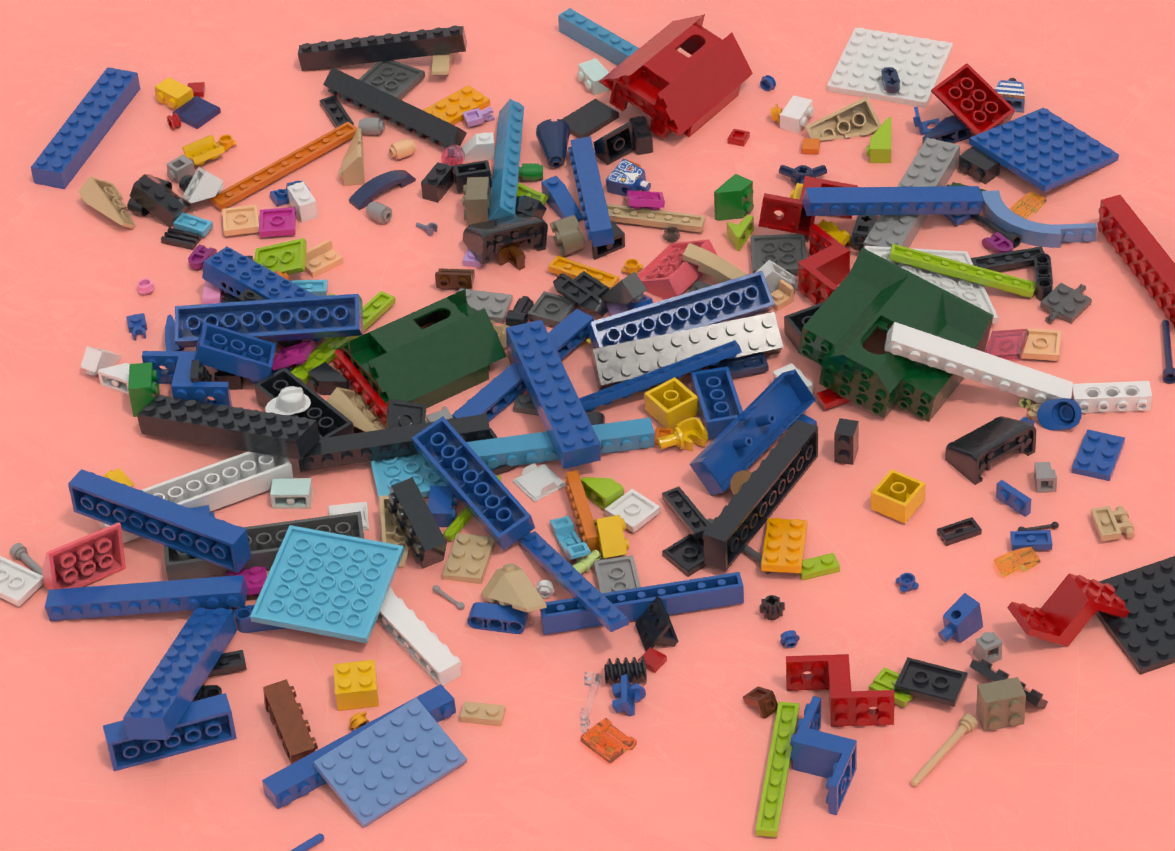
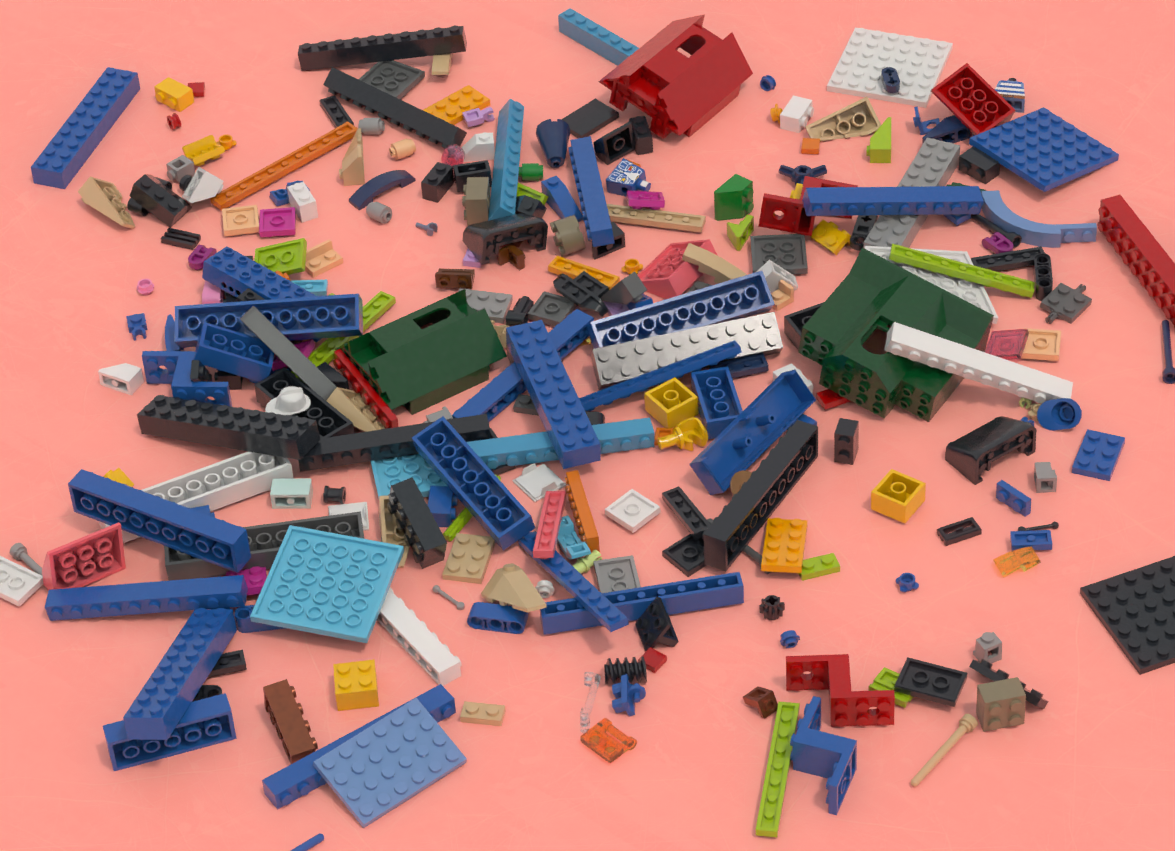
white slope [80,346,121,376] -> none
green brick [128,362,160,417] -> none
clear blue tile [172,96,221,129] -> none
medium azure plate [173,212,213,237] -> none
light orange plate [348,711,369,730] -> none
black plate [386,399,427,429] -> none
light aqua brick [577,58,610,95] -> none
lime slope [581,477,624,512] -> none
yellow brick [594,515,629,559] -> none
clear smoke plate [663,226,680,243] -> none
red tile [728,129,750,147] -> none
red bracket [798,224,850,305] -> none
blue torso [938,593,983,643] -> none
red bracket [1007,573,1130,647] -> none
clear yellow slope [1010,191,1047,219] -> none
white brick [1071,381,1152,413] -> none
tan plate [1090,505,1135,542] -> none
none -> dark grey beam [240,306,337,400]
none -> black bush [323,486,346,504]
none -> coral plate [533,491,566,559]

